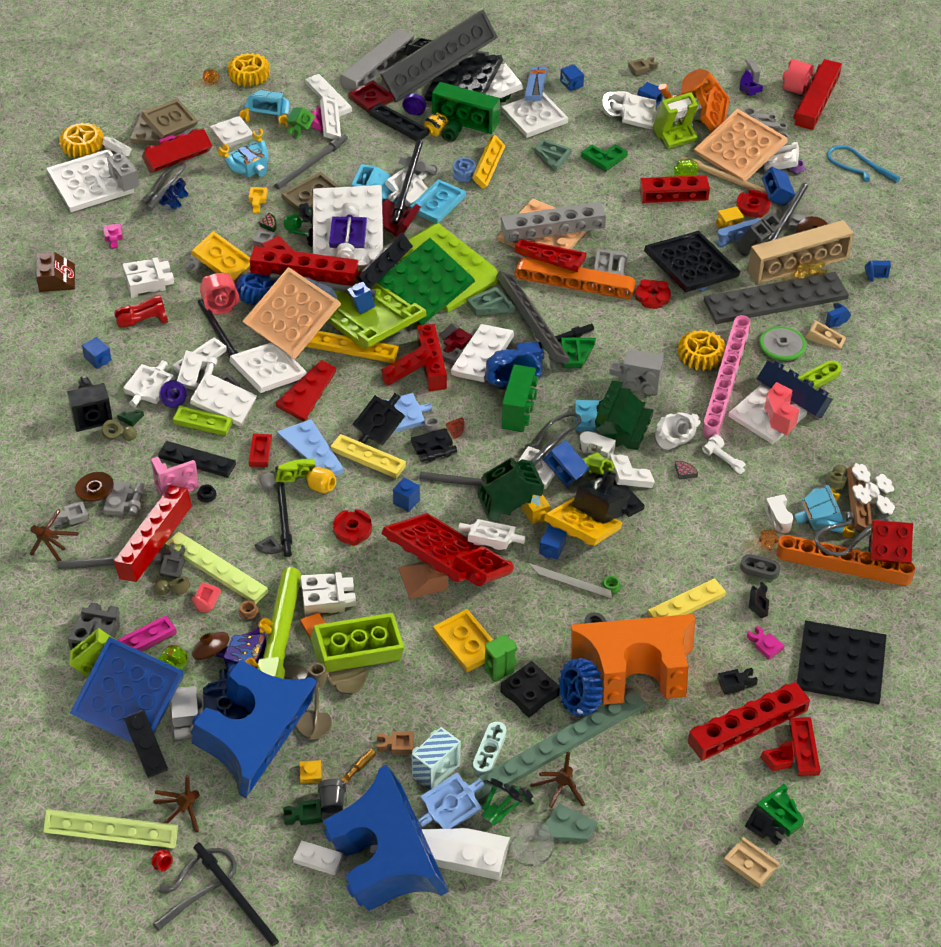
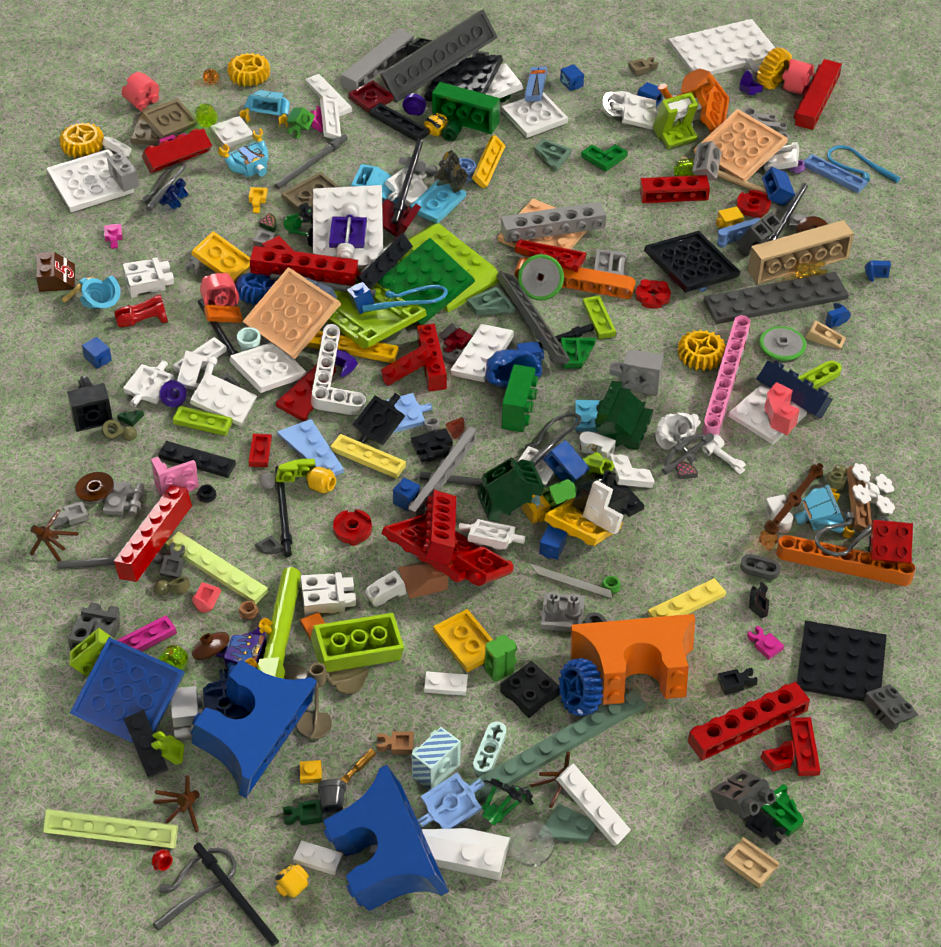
none -> medium azure helmet [62,276,120,309]
none -> coral brick [122,72,159,111]
none -> lime plate [151,731,185,765]
none -> clear neon green head [195,103,218,128]
none -> orange plate [204,305,243,323]
none -> light aqua piece [237,327,261,352]
none -> yellow head [275,864,309,898]
none -> white beam [311,324,366,416]
none -> dark purple plate [335,349,358,377]
none -> dark azure piece [362,285,448,312]
none -> white leg [365,570,406,607]
none -> light grey plate [408,426,477,519]
none -> red brick [423,490,456,565]
none -> white plate [424,671,468,696]
none -> clear smoke plate [433,150,467,193]
none -> light grey wheel [518,254,564,300]
none -> light grey plate [540,592,585,632]
none -> bright green brick [542,479,576,508]
none -> white plate [556,763,631,846]
none -> lime plate [582,295,616,339]
none -> white plate [583,481,624,534]
none -> dark grey piece [661,433,714,475]
none -> white plate [668,19,775,75]
none -> light grey brick [692,141,722,181]
none -> dark grey hips [710,770,776,819]
none -> yellow gear [757,47,792,90]
none -> reddish brown piece [764,463,824,535]
none -> medium blue tile [803,154,868,193]
none -> dark grey hinge [864,684,918,731]

